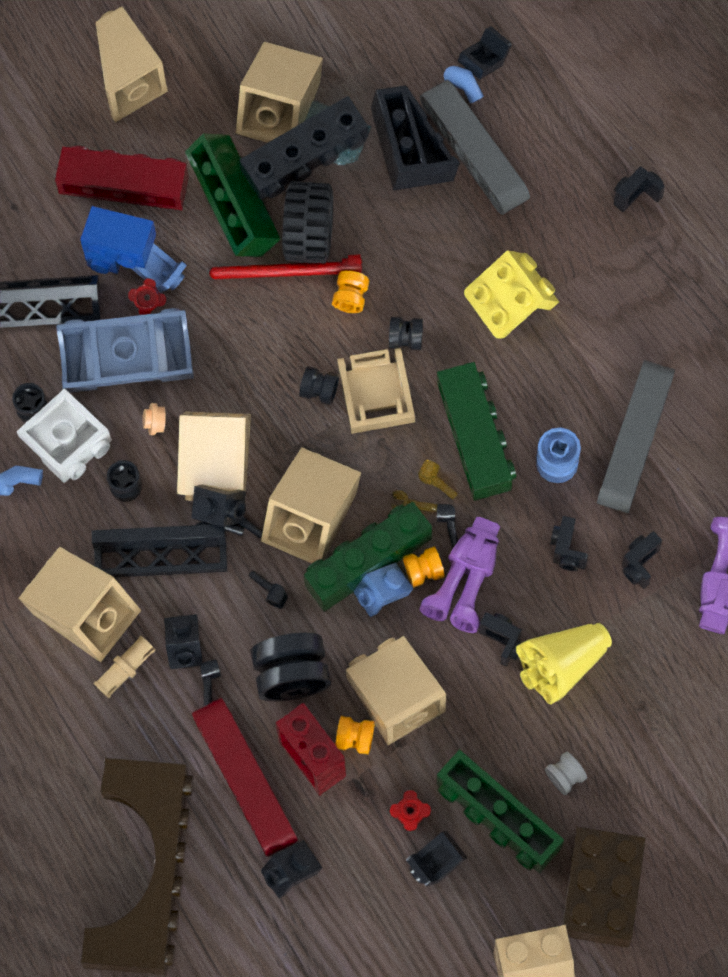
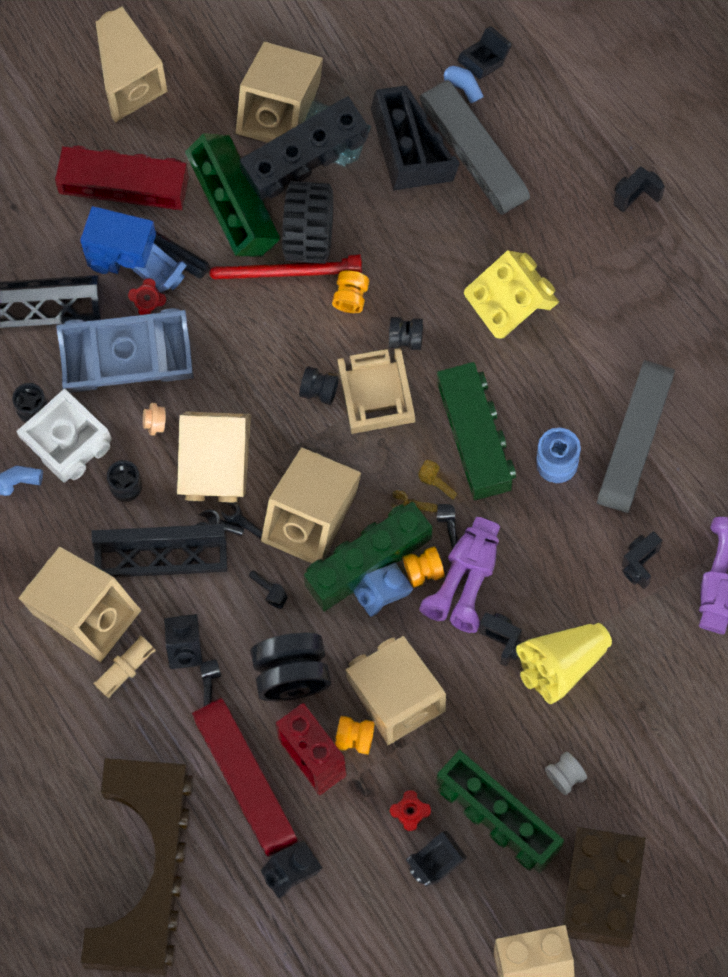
black bracket [191,484,246,527] -> none
black bracket [550,516,588,571] -> none
none -> black axle [154,231,209,279]

